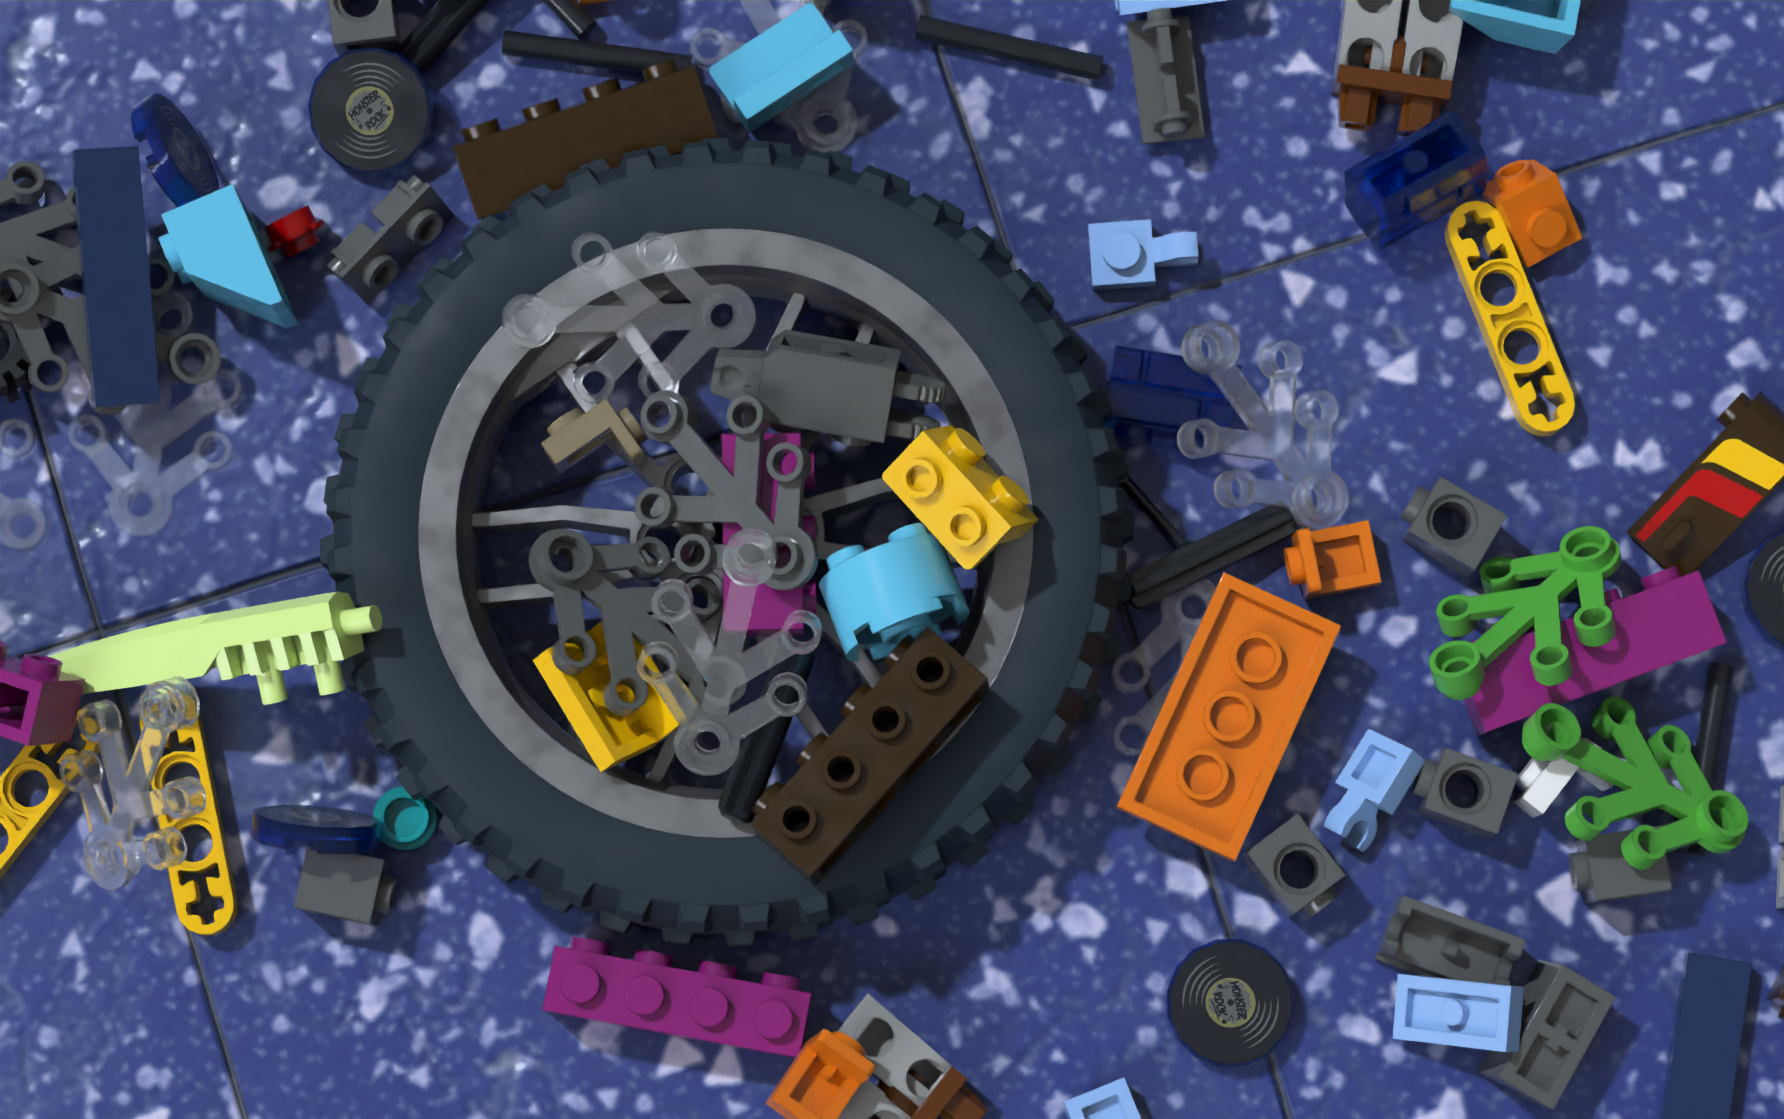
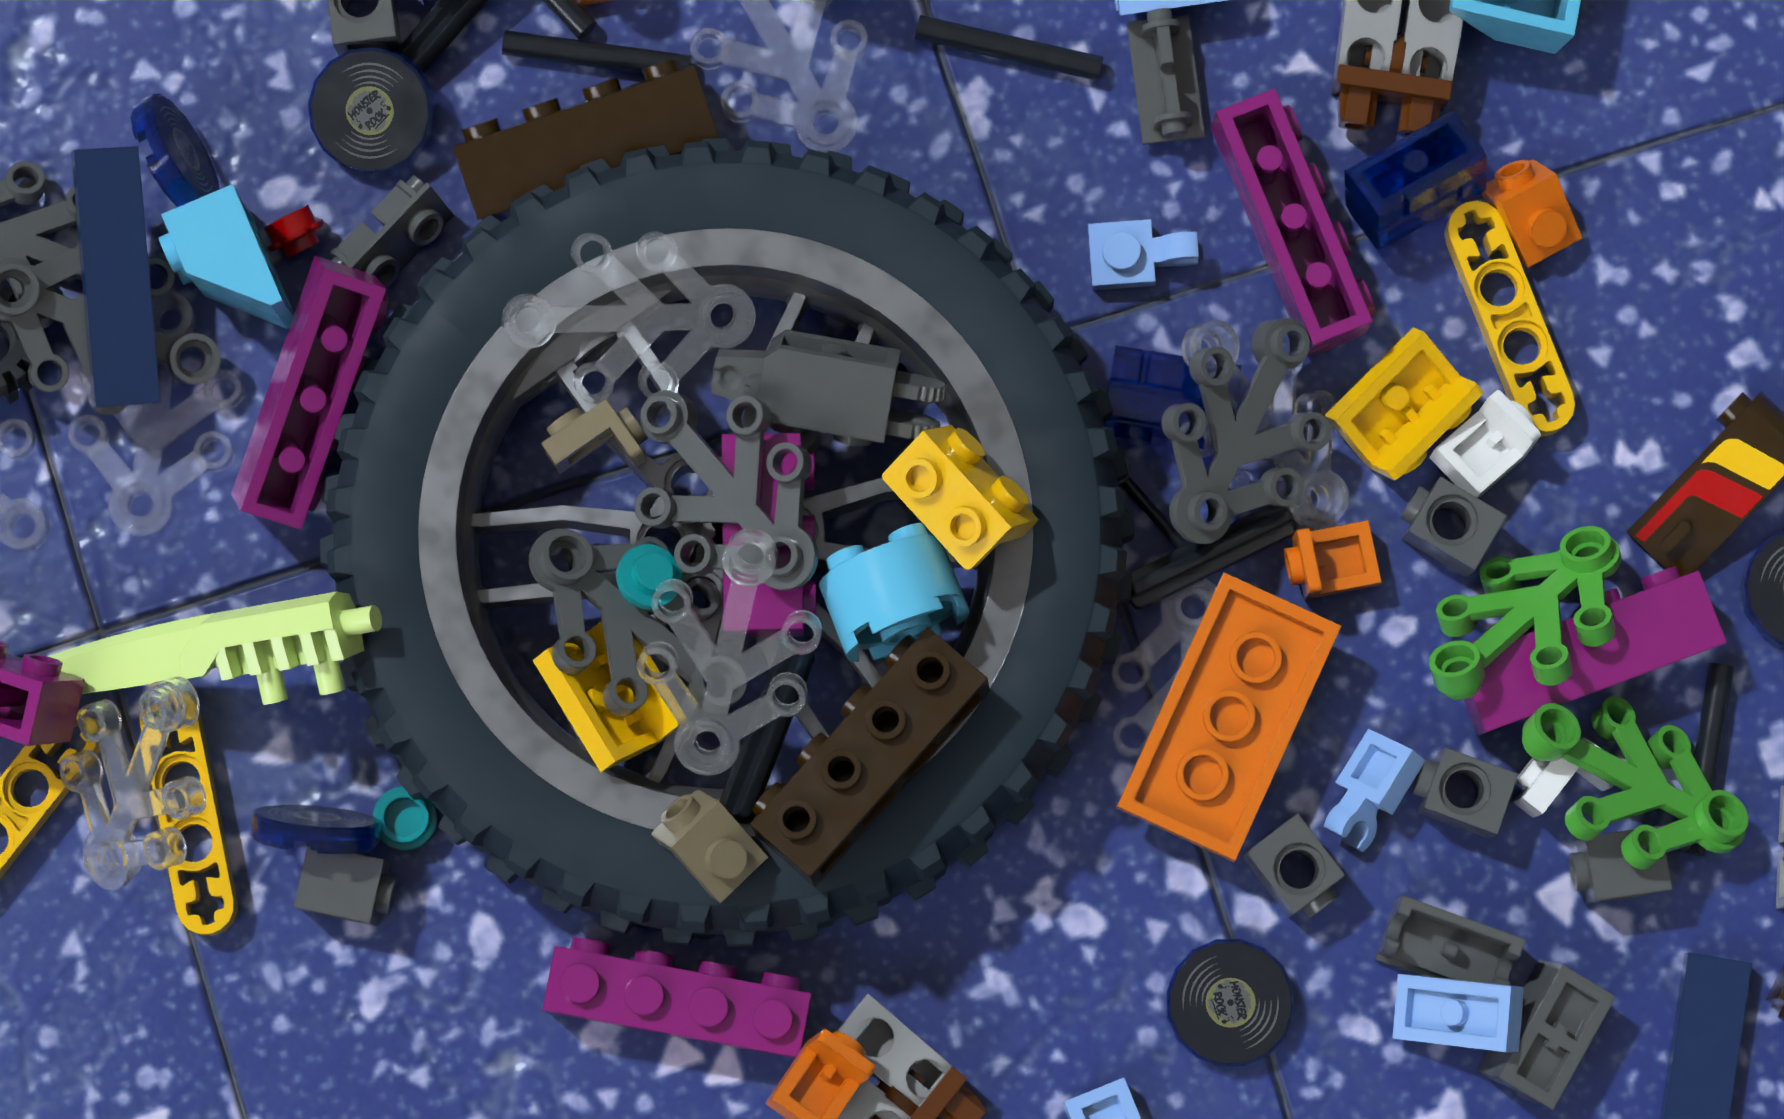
medium azure panel [709,3,854,133] -> none
none -> magenta brick [231,256,388,530]
none -> teal plate [616,544,682,610]
none -> dark tan bracket [651,790,768,903]
none -> dark grey plant [1162,318,1331,544]
none -> magenta brick [1211,88,1375,358]
none -> yellow bracket [1324,327,1483,480]
none -> white bracket [1429,390,1541,498]

